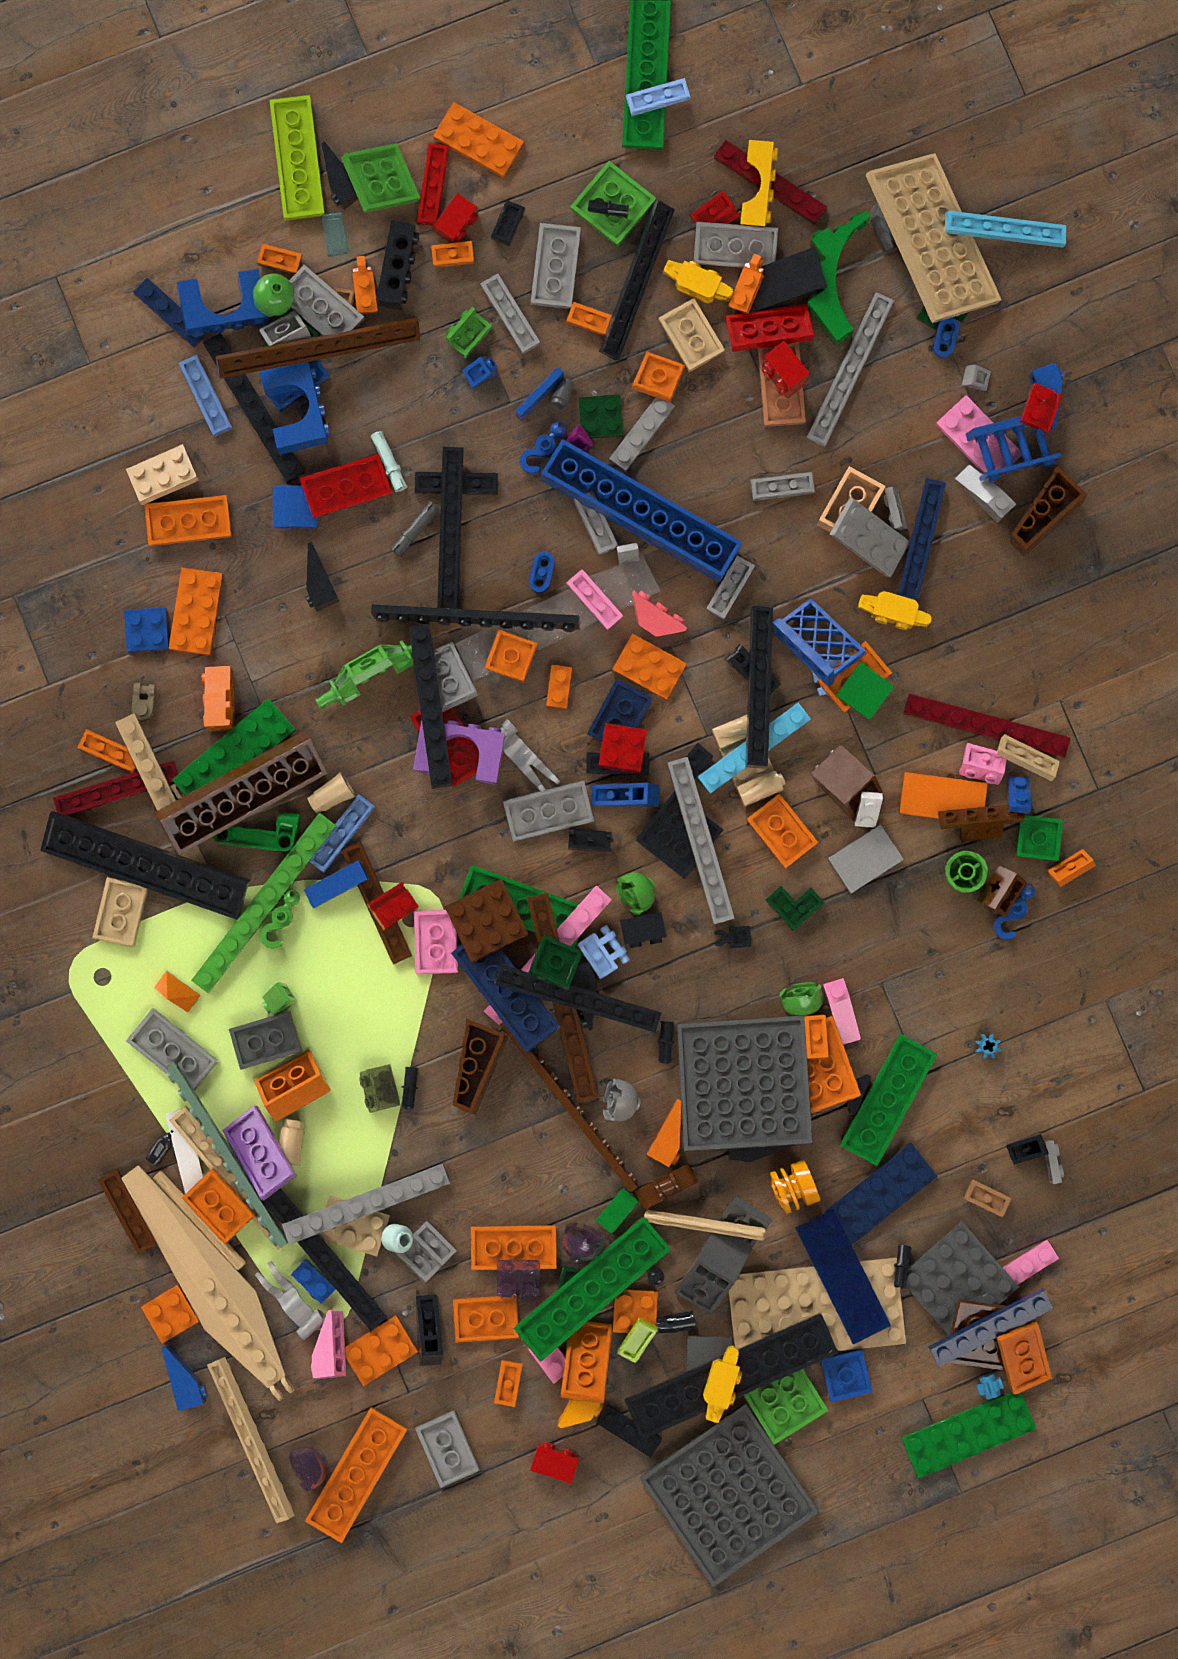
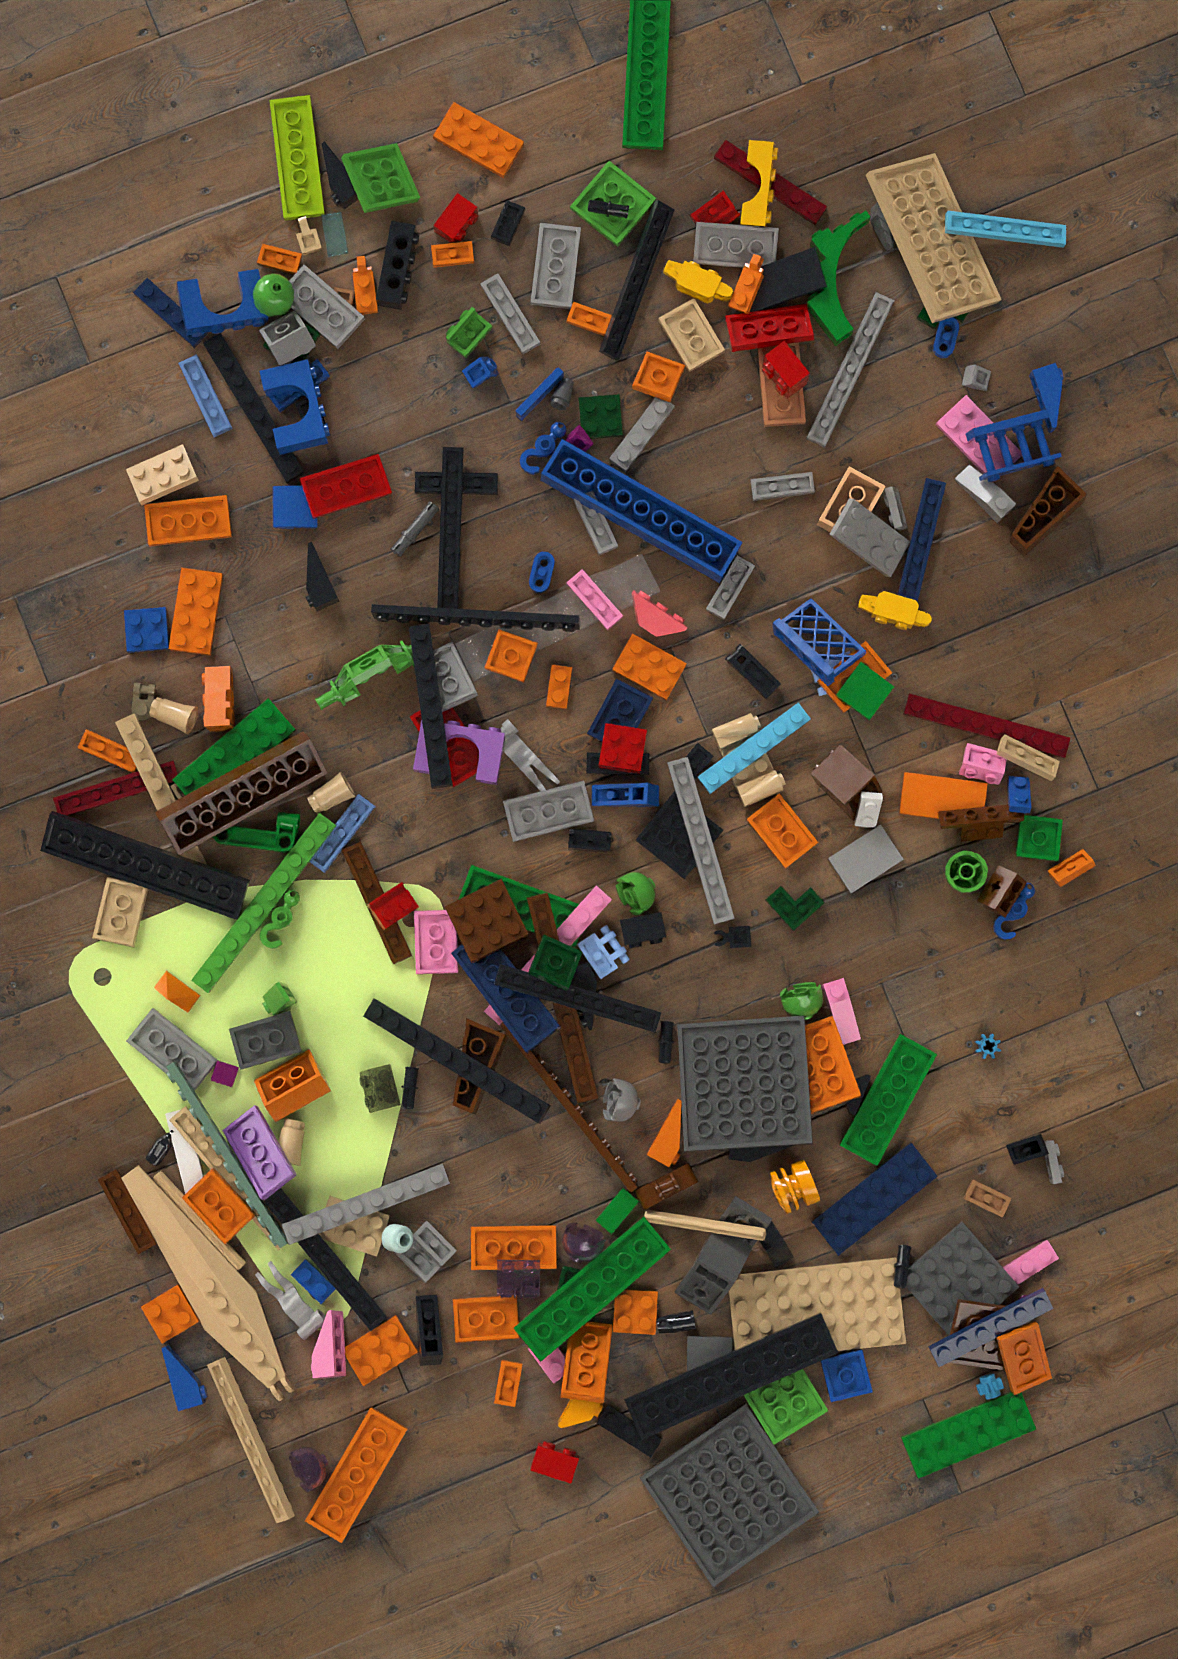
reddish brown plate [216,318,420,379] -> none
blue tile [304,860,369,908] -> none
light aqua pin [370,431,407,492] -> none
light grey tile [415,1410,480,1488] -> none
red tile [417,143,449,226] -> none
light grey tile [617,543,640,565] -> none
lime tile [617,1317,658,1364] -> none
light blue tile [626,78,691,116] -> none
black axle [647,1268,664,1285] -> none
yellow hinge [703,1345,742,1423] -> none
black plate [745,606,773,769] -> none
clear blue plate [795,1209,891,1345] -> none
orange plate [804,1015,829,1060] -> none
red plate [1020,383,1062,434] -> none
none -> tan plant [149,697,198,734]
none -> magenta slope [211,1060,239,1087]
none -> tan plate [296,216,322,255]
none -> black plate [363,998,551,1124]
none -> black slope [759,1221,793,1268]

